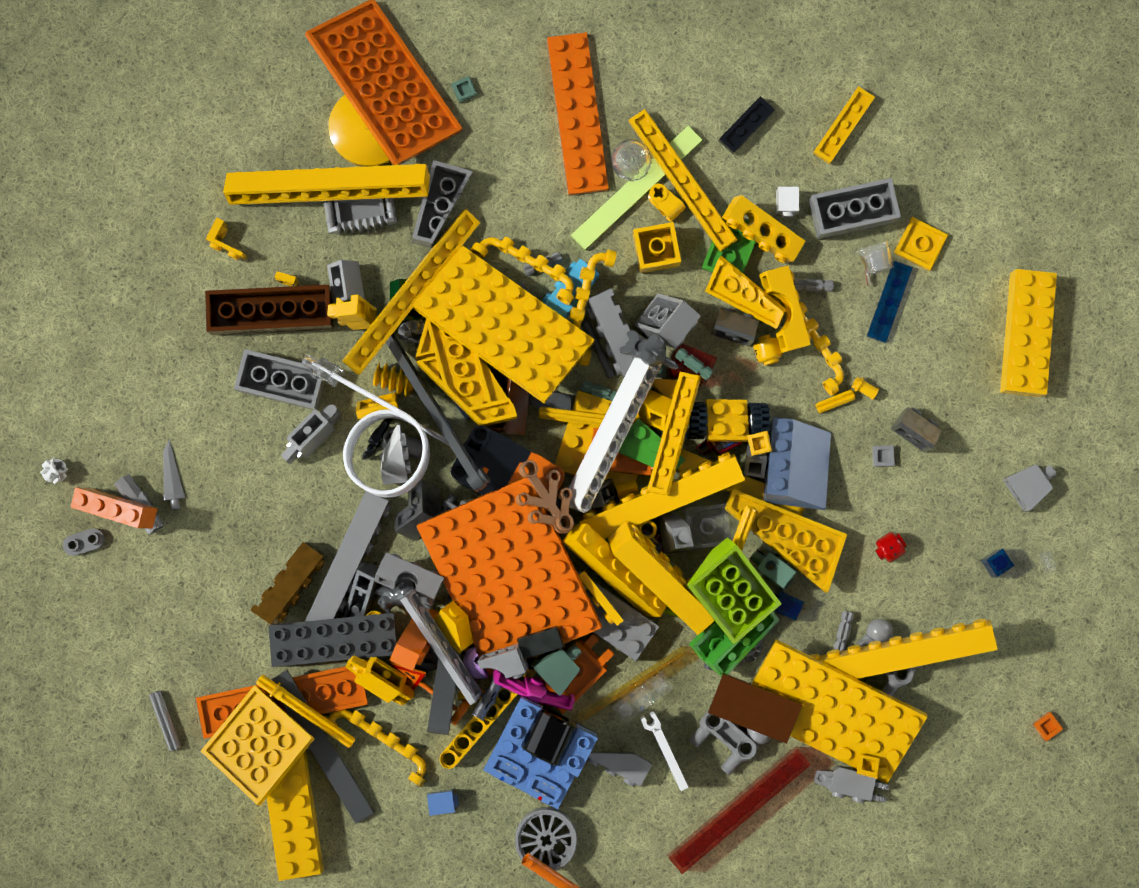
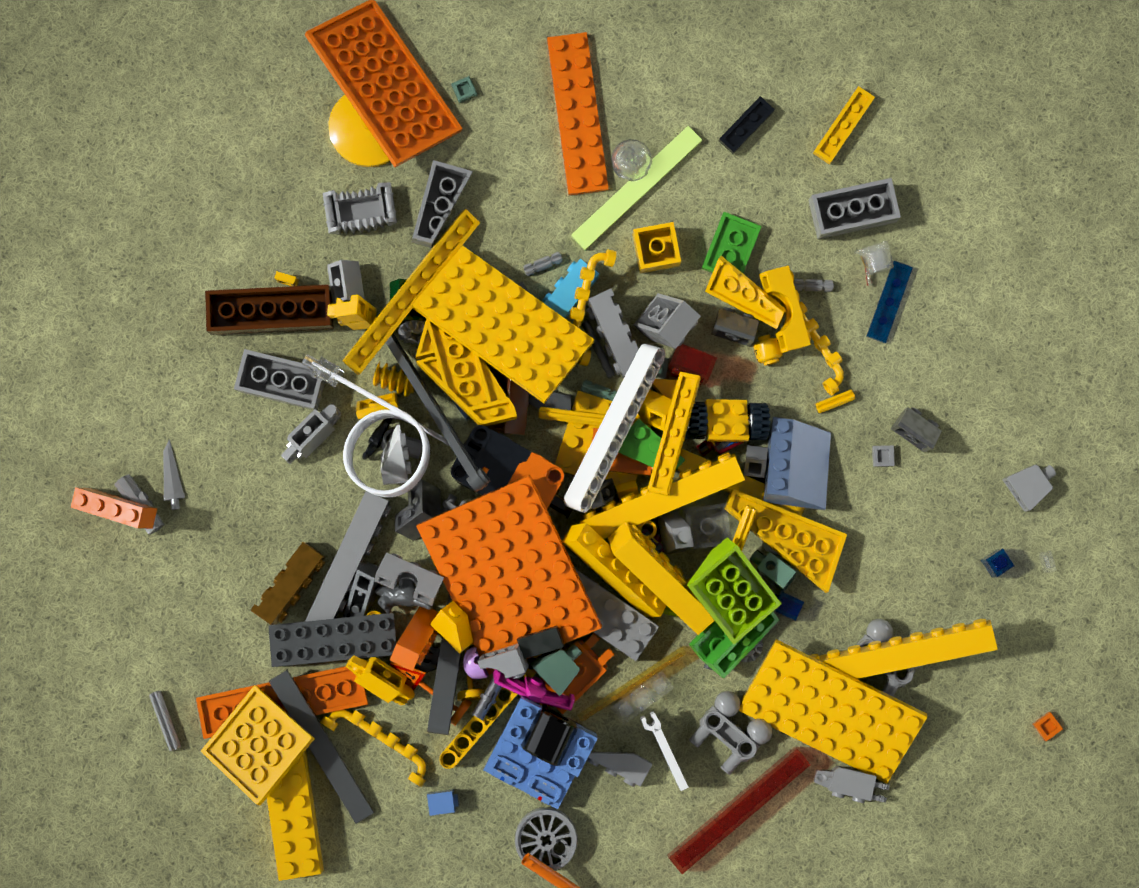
white gear [40,457,68,484] -> none
light grey plate [63,529,105,556] -> none
yellow bracket [206,217,247,261] -> none
yellow brick [223,164,430,205] -> none
yellow axle [256,675,355,748] -> none
light grey tile [400,589,482,705] -> none
yellow bar [470,237,574,305] -> none
medium nougat plant [516,460,574,534] -> none
yellow plate [578,571,624,626] -> none
dark grey animal [619,330,679,369] -> none
yellow tile [628,109,737,252] -> none
yellow piece [648,183,686,222] -> none
sand green axle [675,348,713,380] -> none
reddish brown tile [708,673,802,744] -> none
yellow brick [722,195,806,263] -> none
yellow slope [747,431,772,456] -> none
white brick [776,187,799,218] -> none
light grey axle [834,611,854,651] -> none
yellow pin [851,377,879,400] -> none
yellow slope [856,754,880,779] -> none
red head [875,532,907,563] -> none
yellow tile [894,217,948,271] -> none
yellow brick [1000,269,1057,397] -> none

